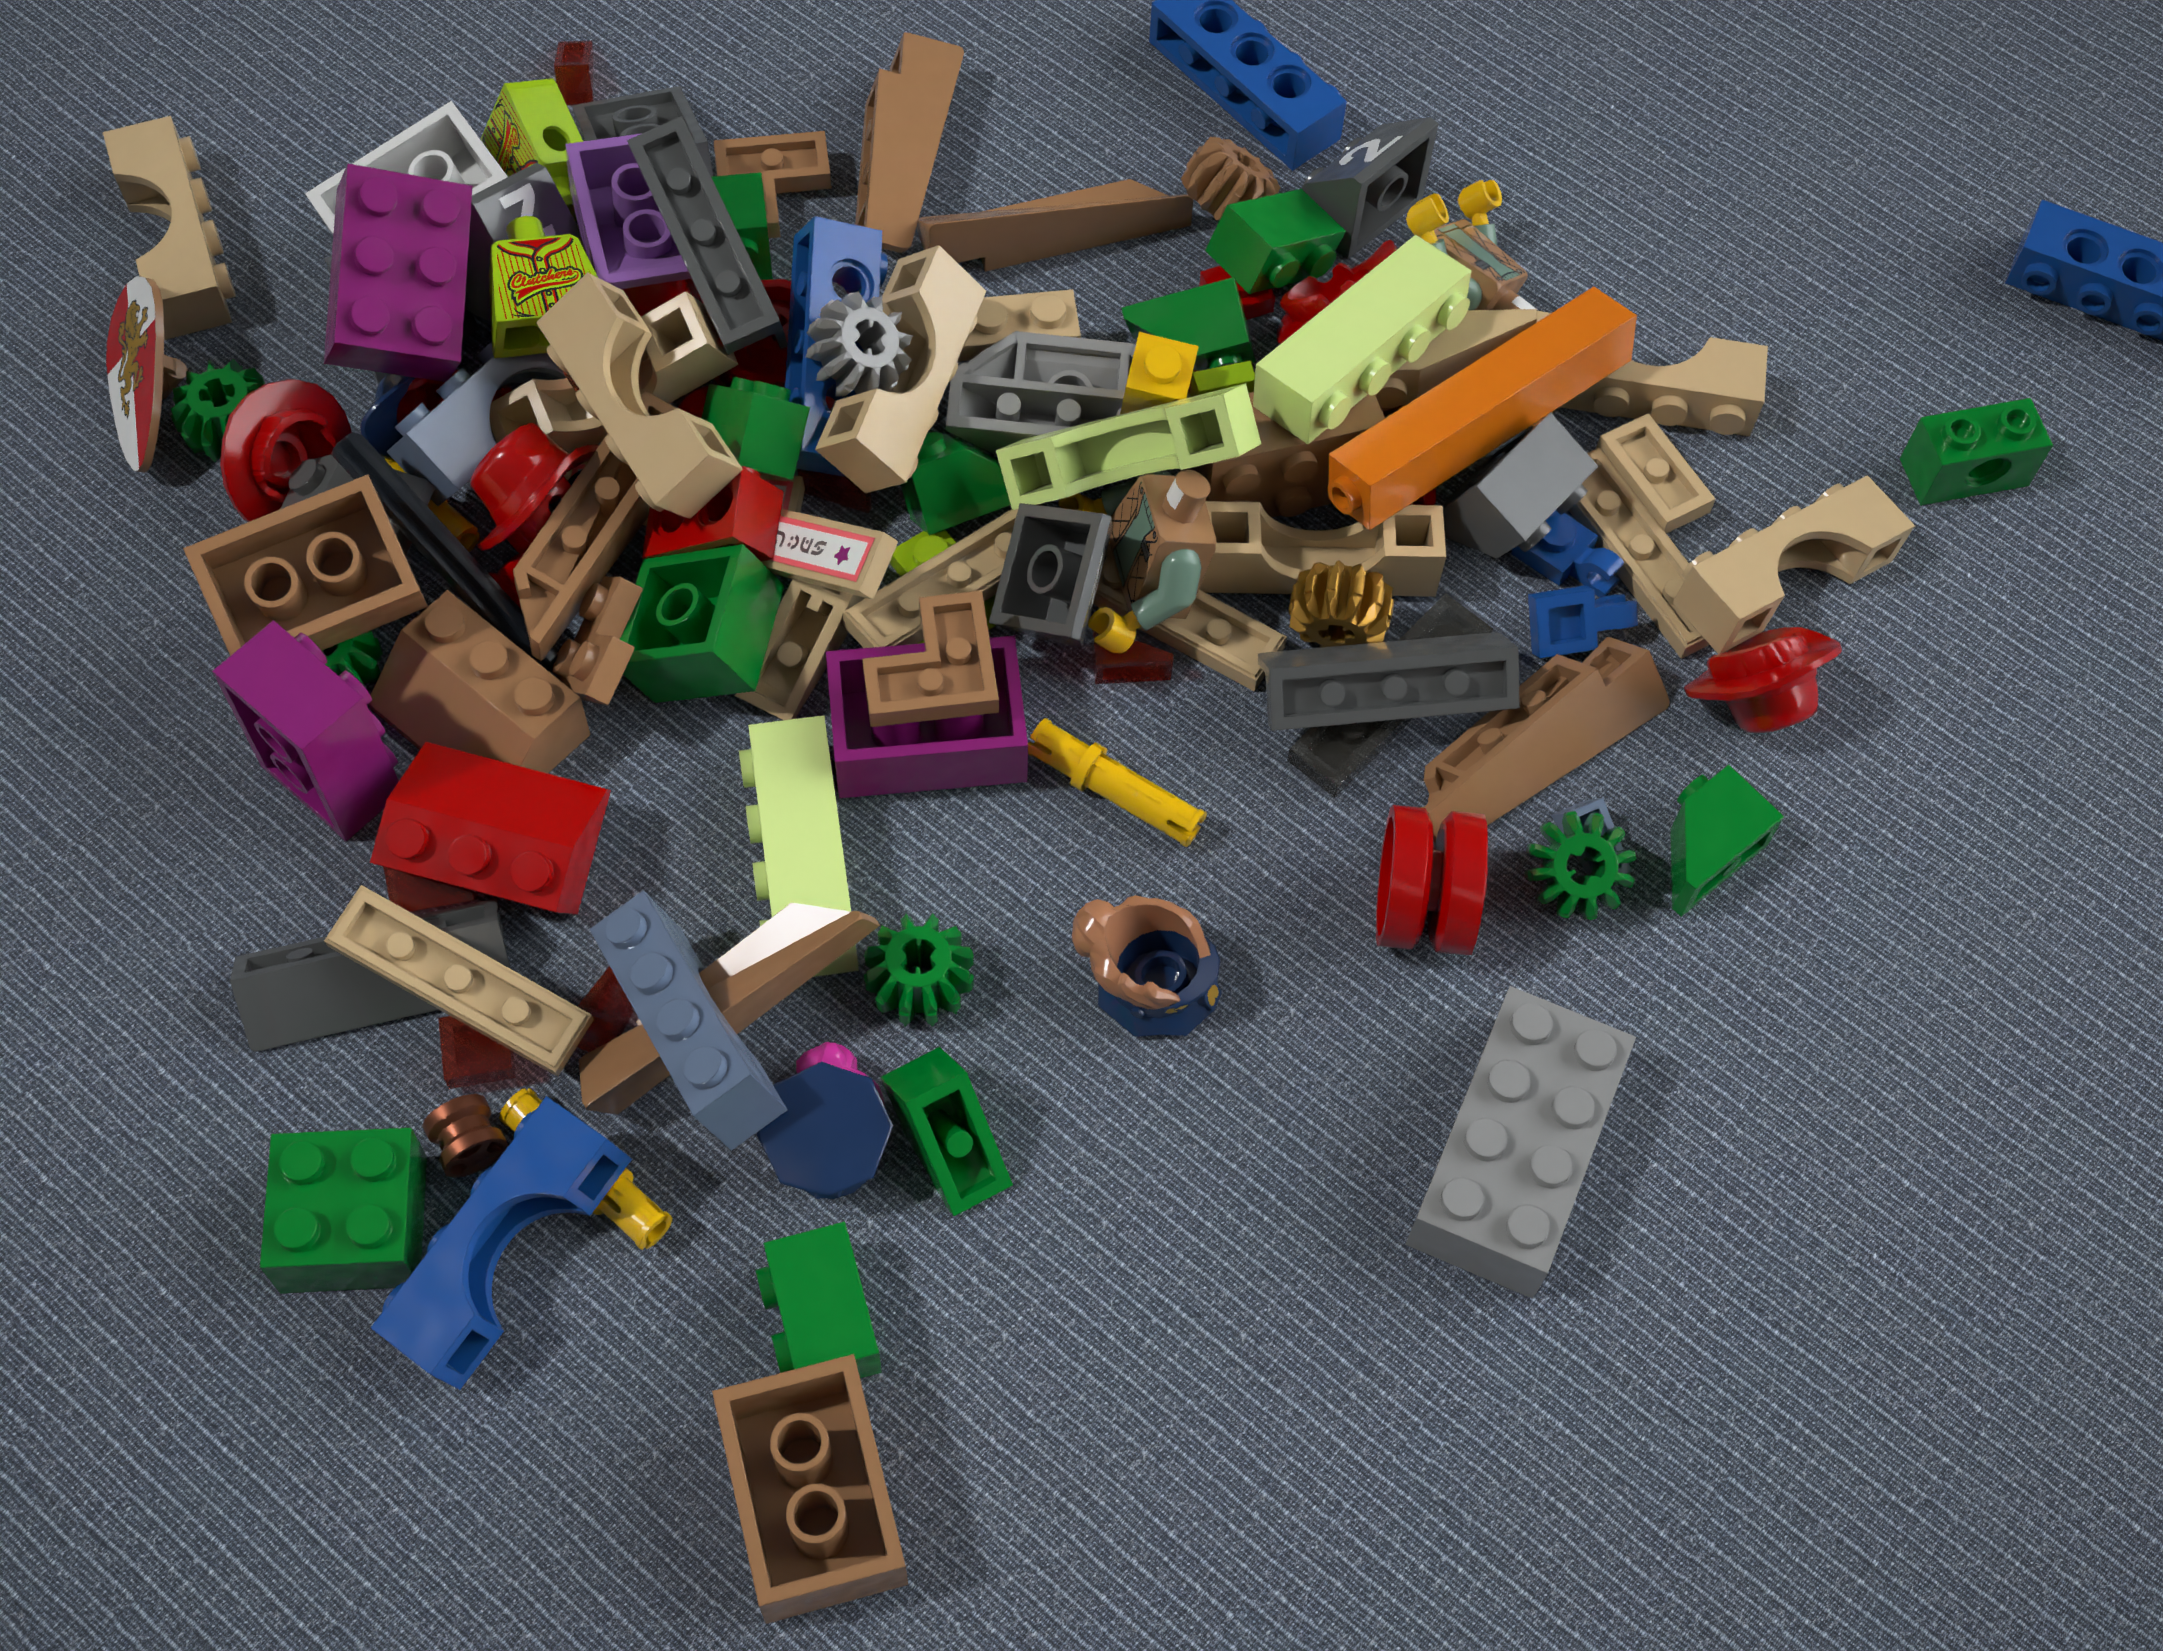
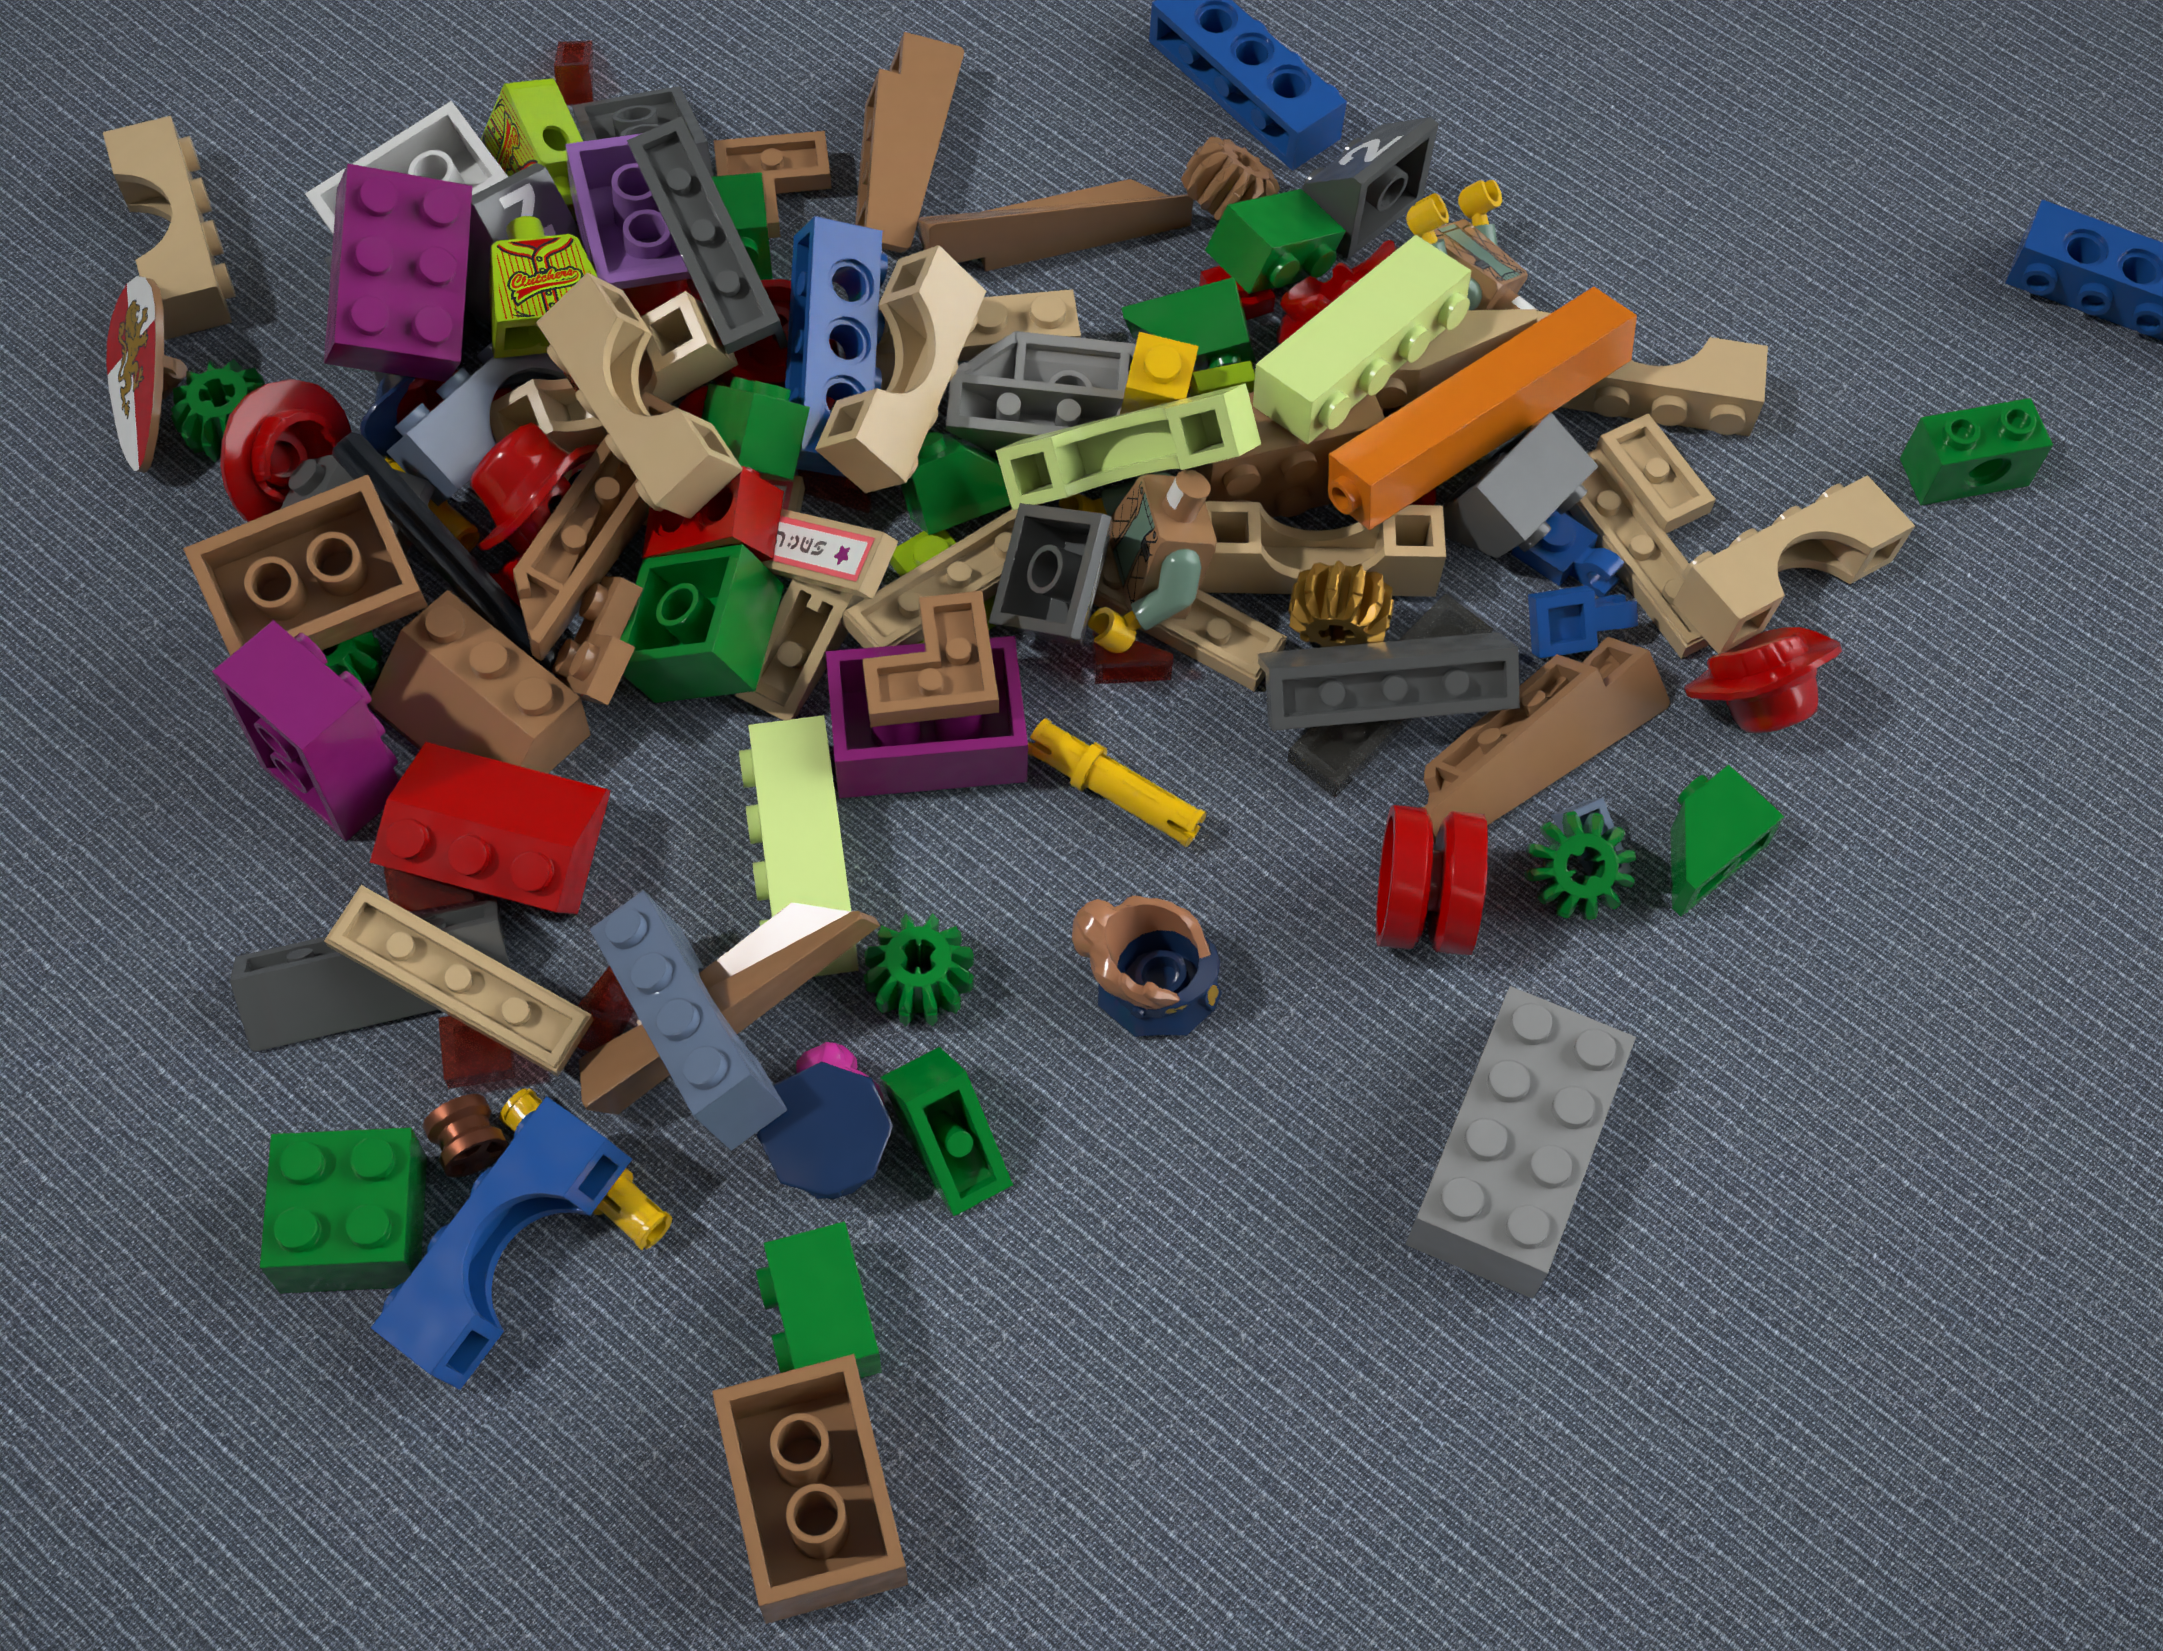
light grey gear [806,291,913,397] -> none

